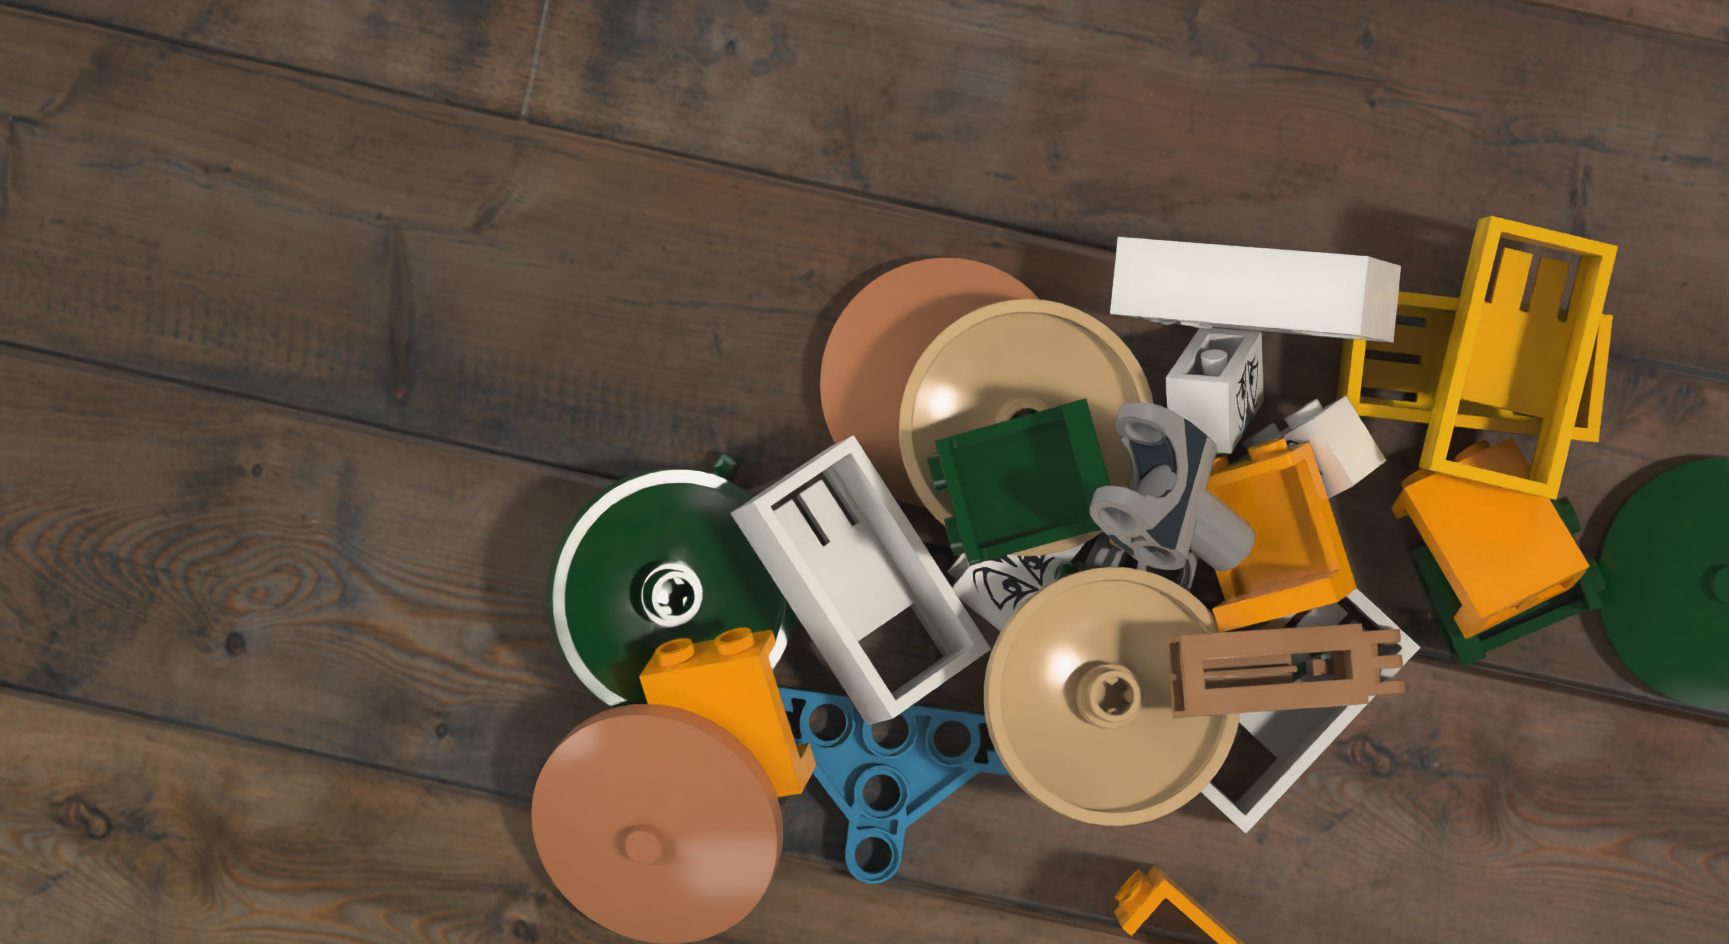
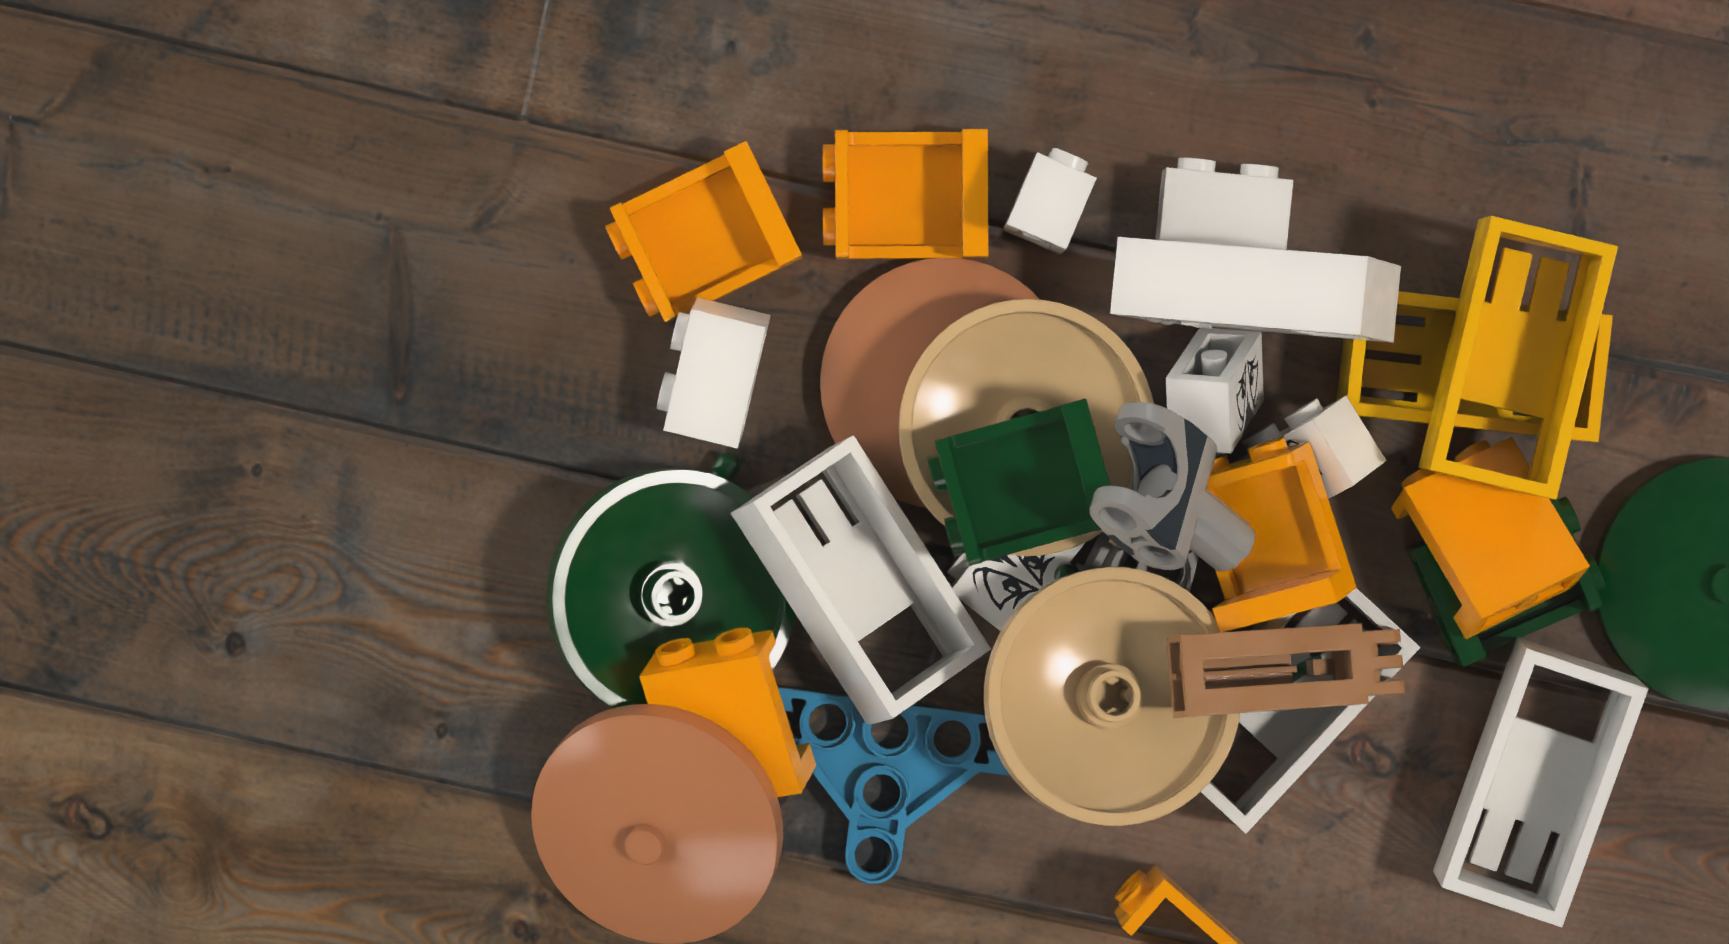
none -> light orange panel [605,141,803,323]
none -> white brick [656,297,771,448]
none -> light orange panel [823,129,988,259]
none -> white brick [1003,148,1097,255]
none -> white brick [1155,158,1293,250]
none -> white piece [1433,637,1648,927]

